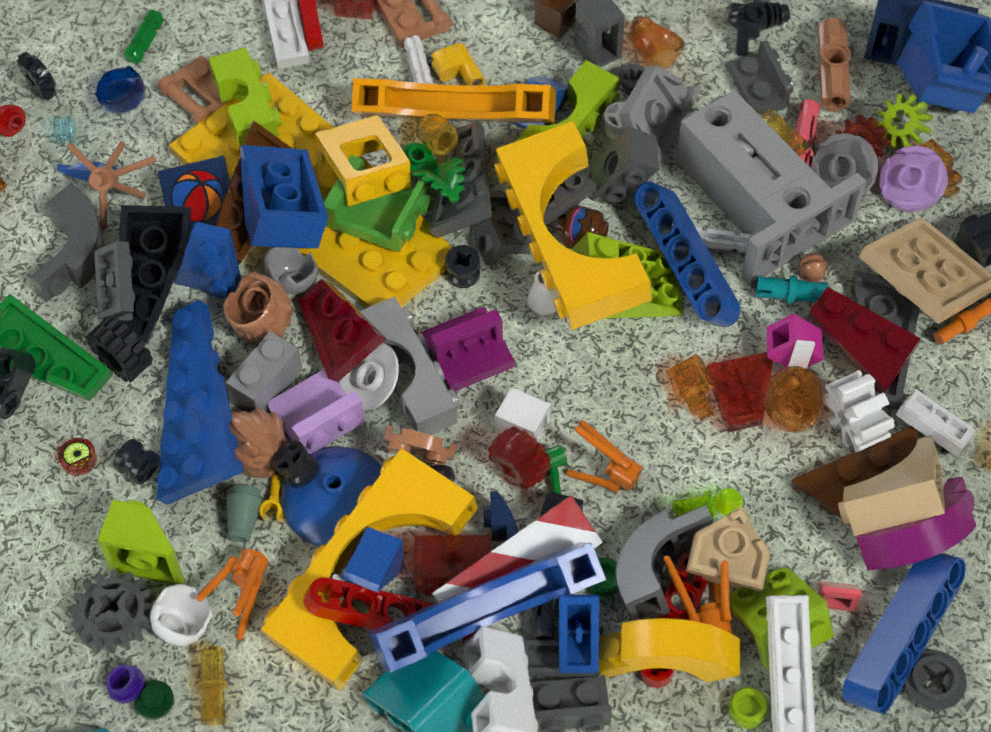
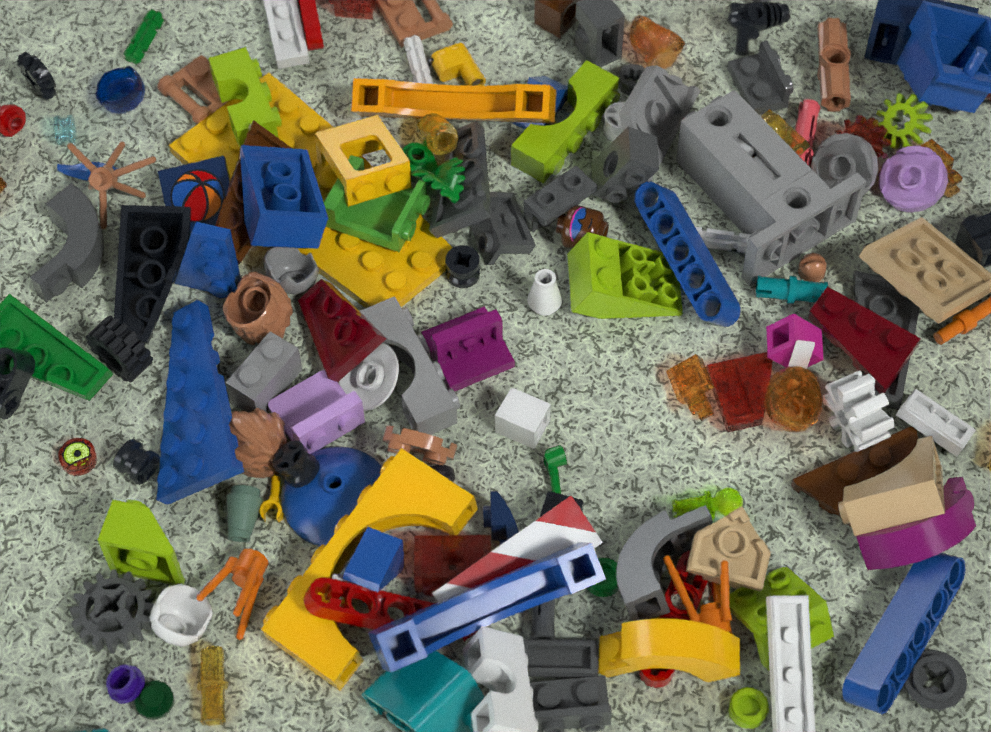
dark grey bracket [94,241,135,322] -> none
clear red gear [488,426,551,489] -> none
yellow arch [494,121,652,330] -> none
blue slope [558,595,599,673] -> none
orange plant [565,420,643,494] -> none
coral slope [818,581,861,612] -> none

